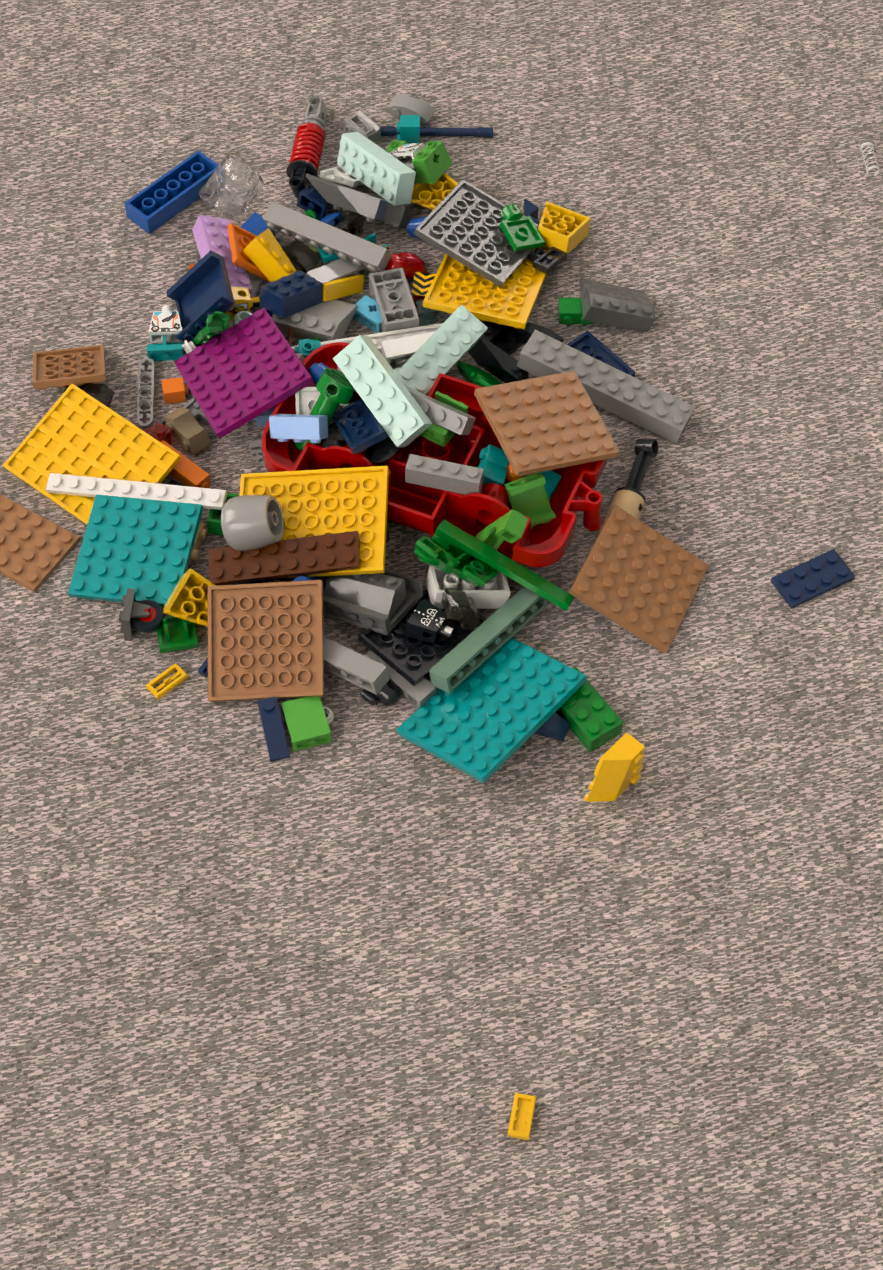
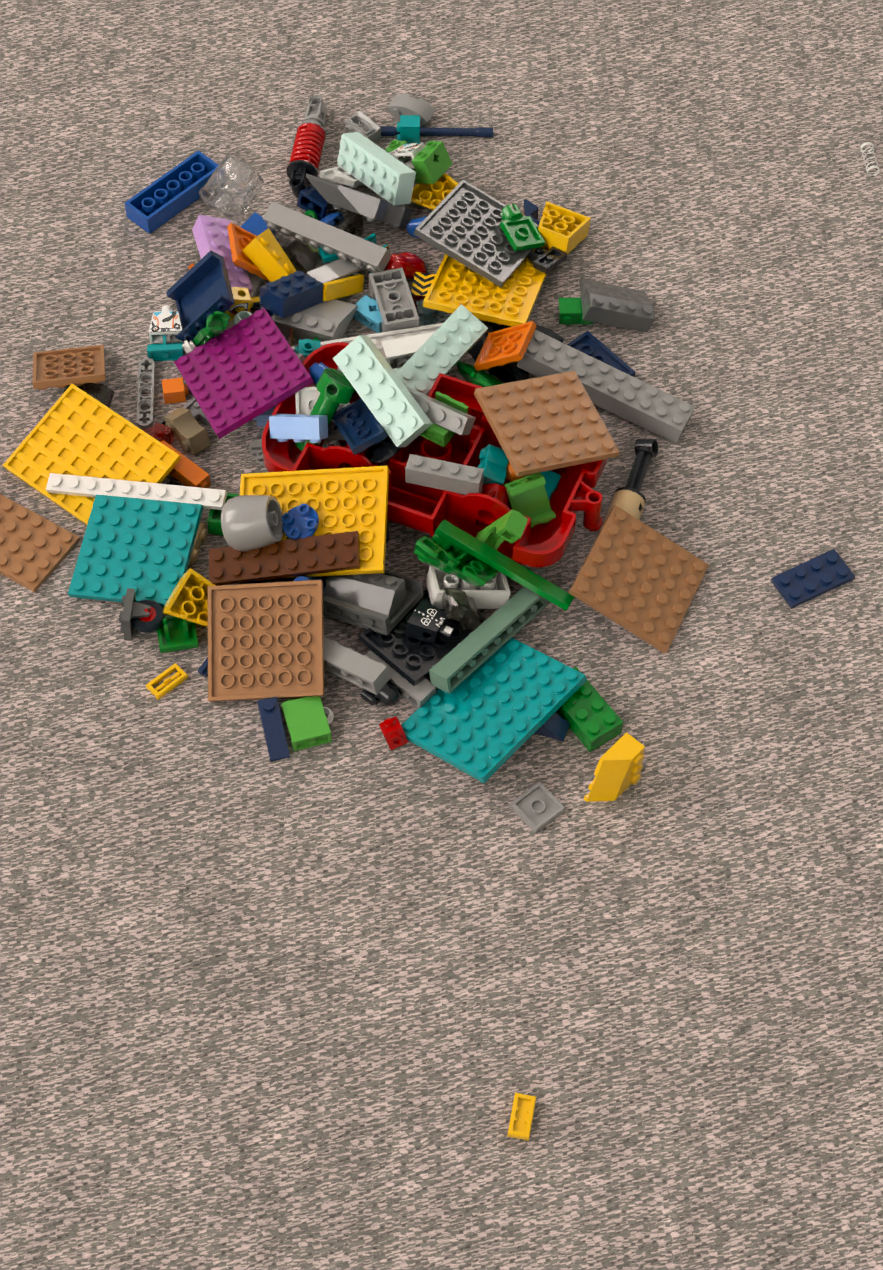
none -> blue dish [282,504,319,539]
none -> red bracket [379,716,408,750]
none -> orange plate [474,321,537,371]
none -> light grey tile [509,781,566,834]

